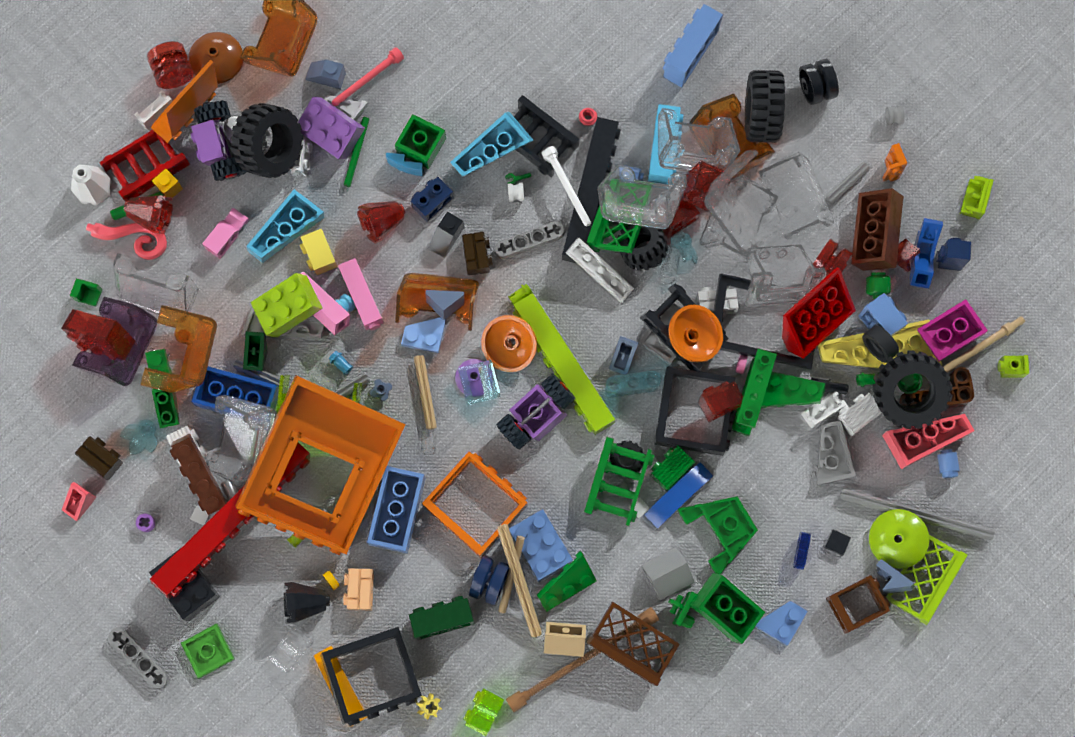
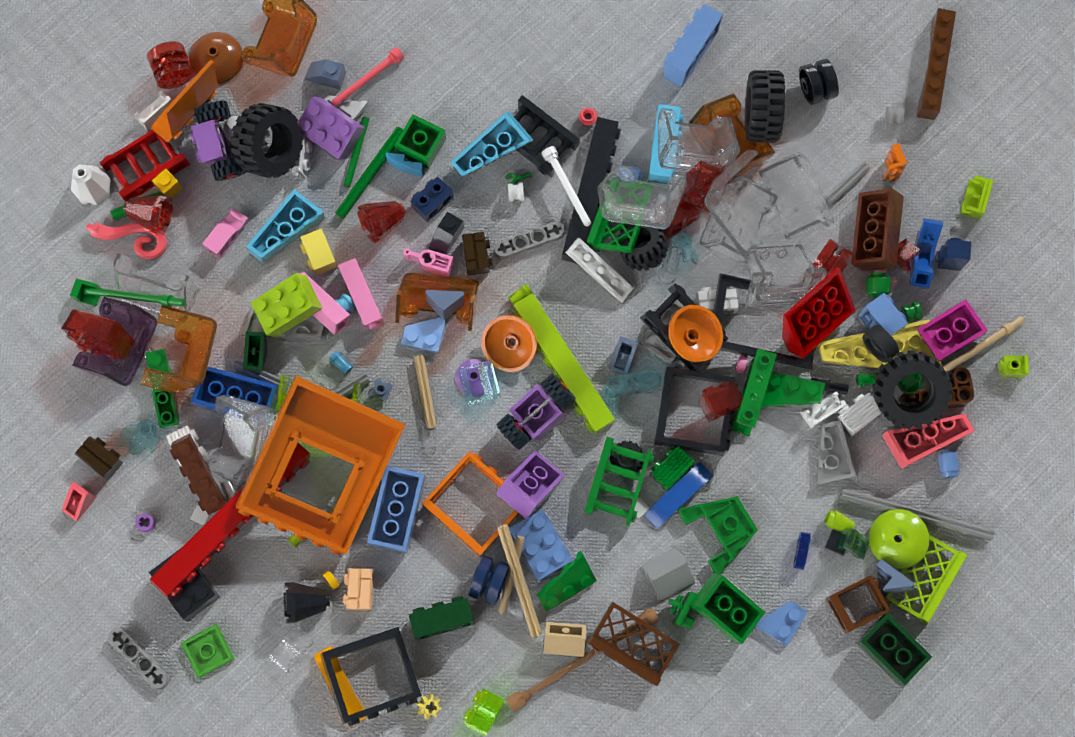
none -> green bar [83,287,186,307]
none -> green axle [335,126,403,219]
none -> bright pink piece [403,248,454,278]
none -> medium lavender brick [496,451,565,519]
none -> lime cone [824,510,855,533]
none -> clear green slope [836,529,869,560]
none -> dark green brick [856,613,932,686]
none -> green wheel [901,302,923,324]
none -> reddish brown arch [916,8,956,120]

